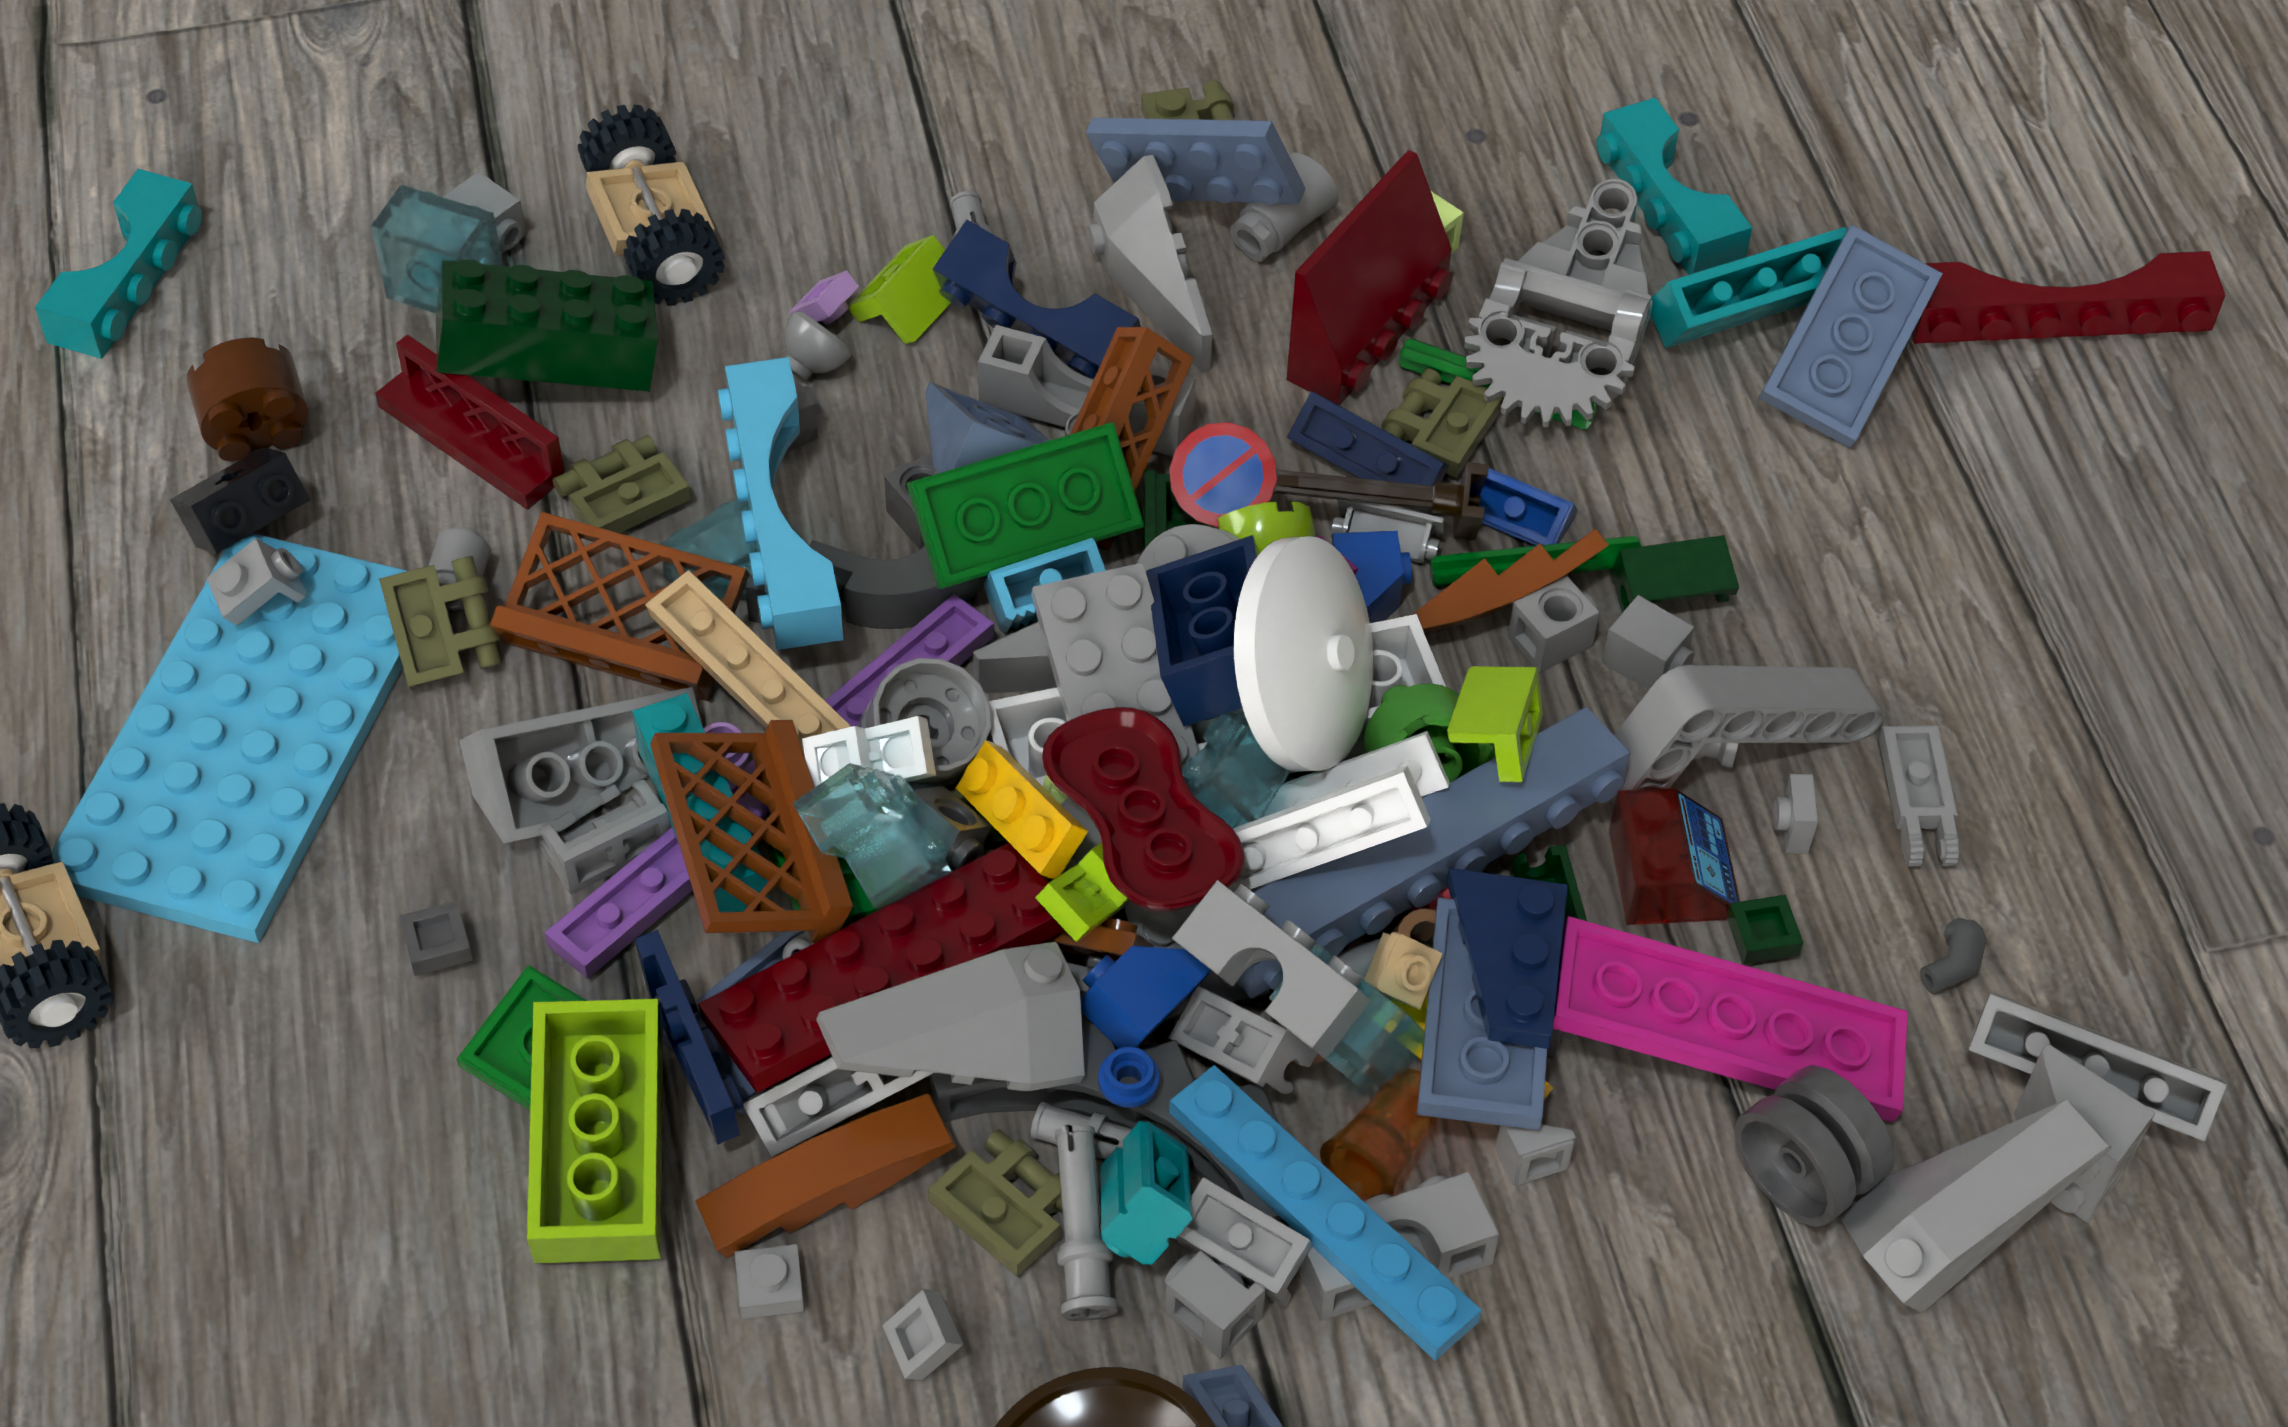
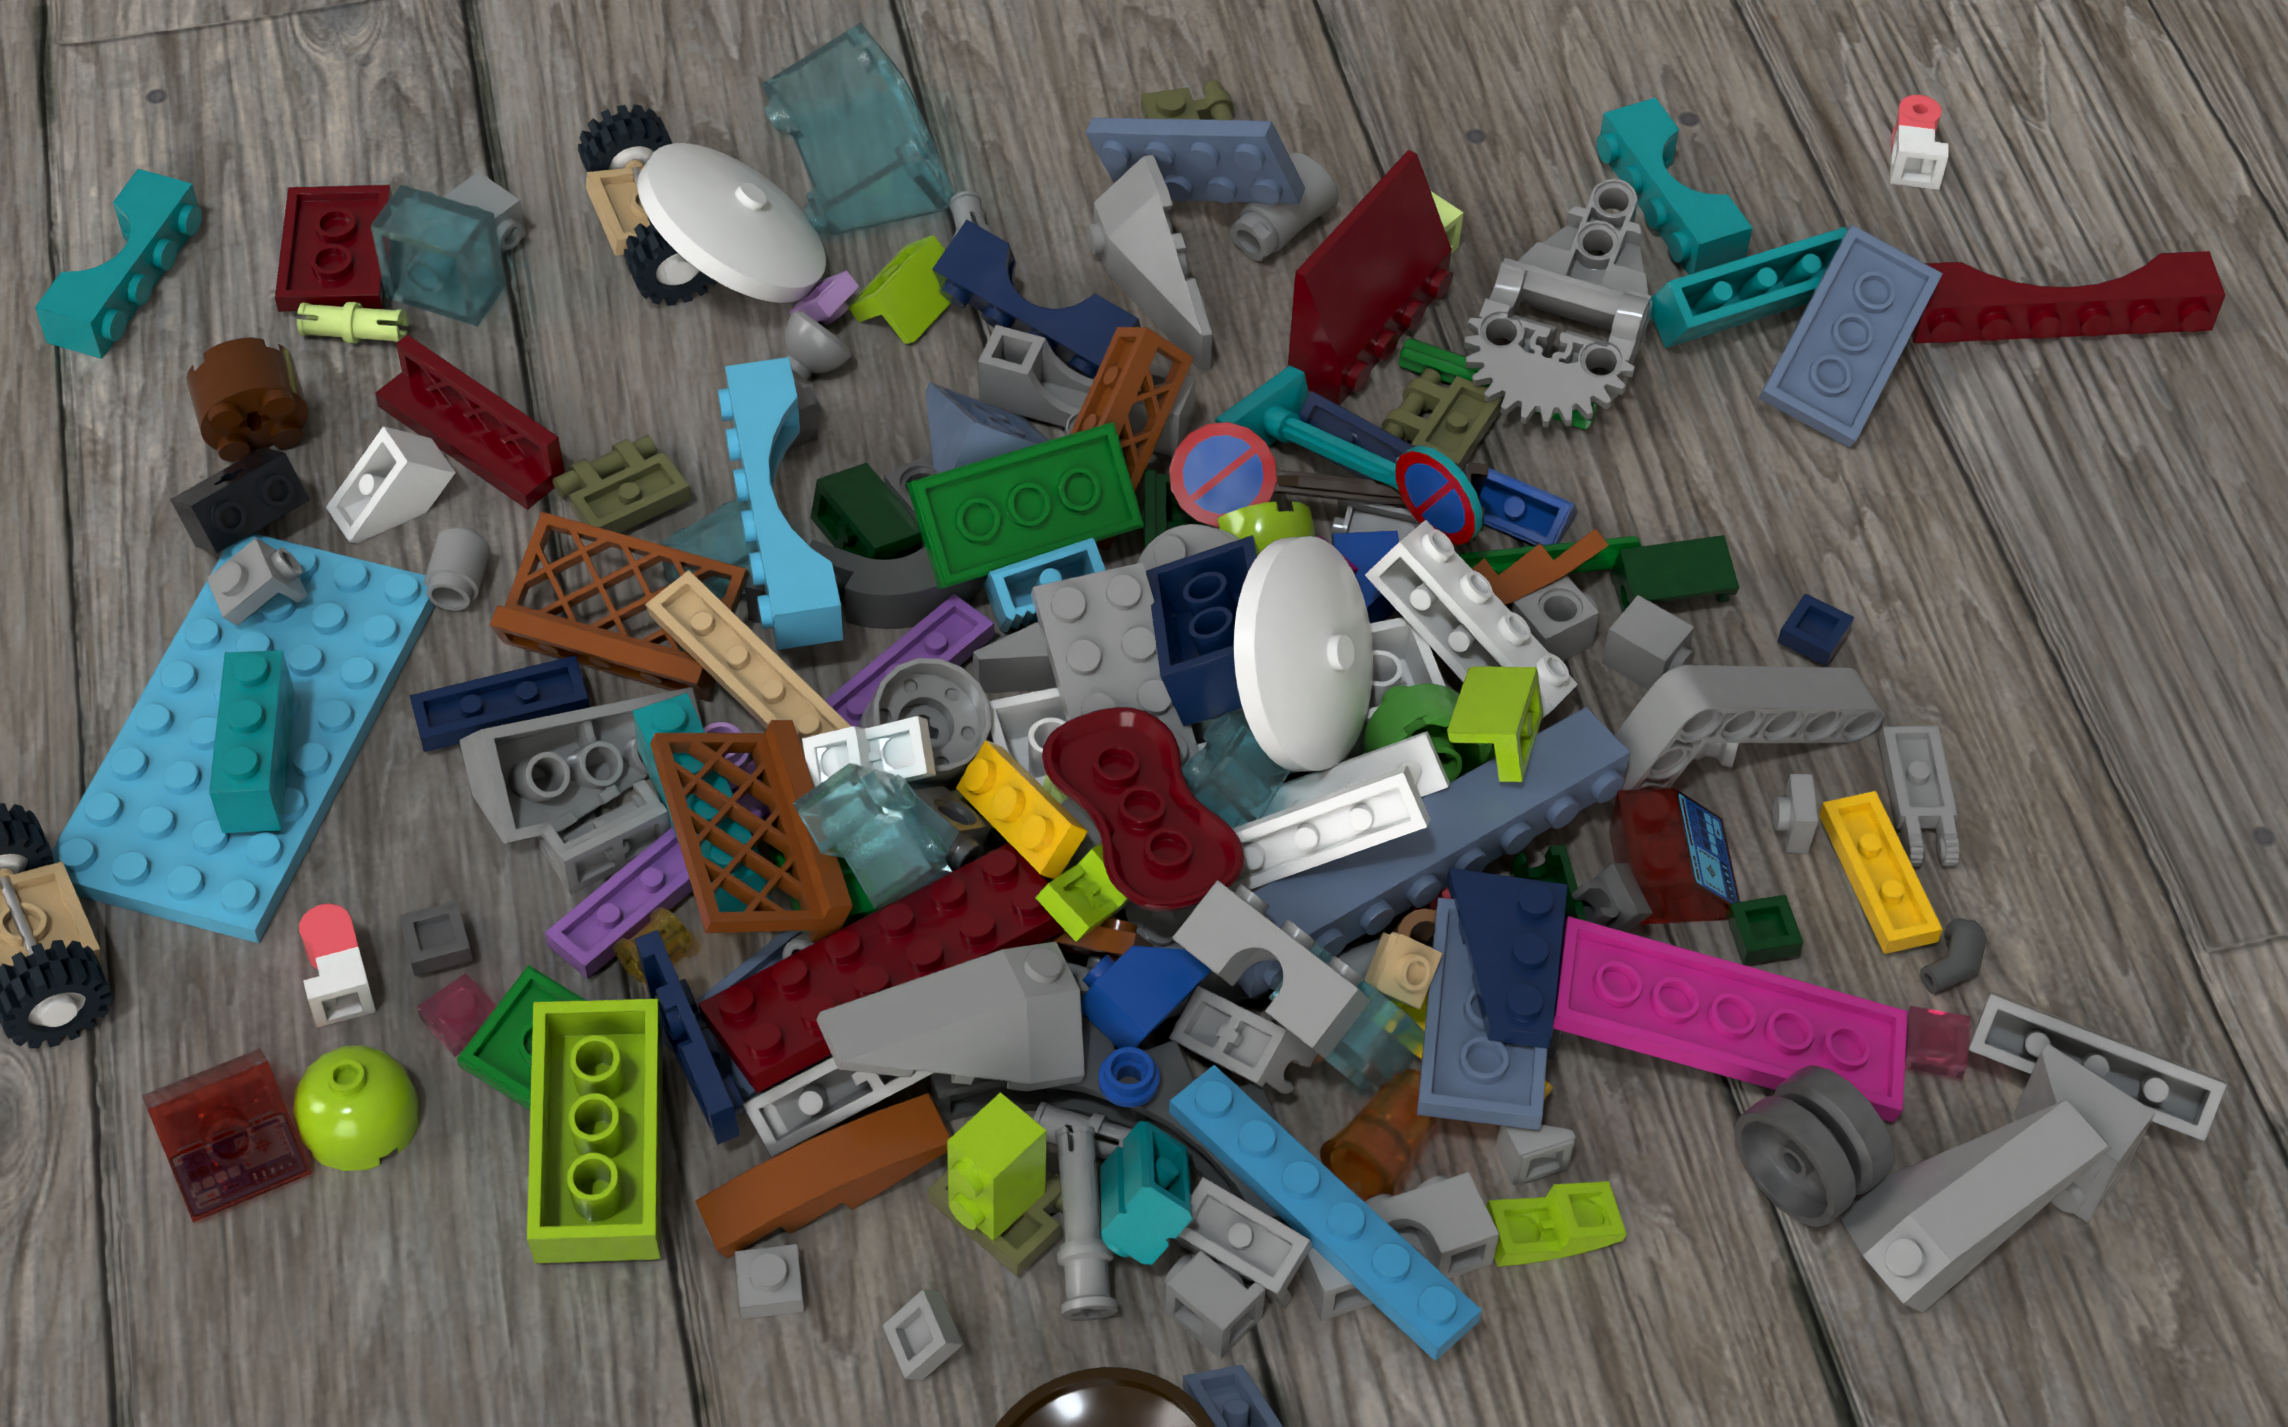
olive plate [379,556,502,688] -> none
dark green brick [436,259,658,392] -> none
none -> clear red slope [142,1048,312,1223]
none -> teal brick [209,650,295,833]
none -> dark red plate [275,185,393,312]
none -> lime cylinder [293,1045,420,1171]
none -> yellowish green pin [297,302,408,343]
none -> white leg [299,904,376,1028]
none -> white slope [326,426,456,544]
none -> dark blue plate [409,655,590,752]
none -> clear pink plate [417,973,496,1057]
none -> clear yellow bush [613,907,693,985]
none -> white dish [637,143,826,303]
none -> clear light blue windscreen [762,22,956,236]
none -> dark green hinge [810,463,923,560]
none -> lime brick [947,1092,1047,1241]
none -> teal piece [1215,365,1482,545]
none -> white brick [1365,520,1578,719]
none -> lime slope [1485,1181,1627,1267]
none -> flat silver tile [1571,863,1653,933]
none -> dark blue plate [1777,593,1854,667]
none -> yellow plate [1819,791,1943,954]
none -> white leg [1890,95,1948,190]
none -> clear pink plate [1905,1006,1970,1079]

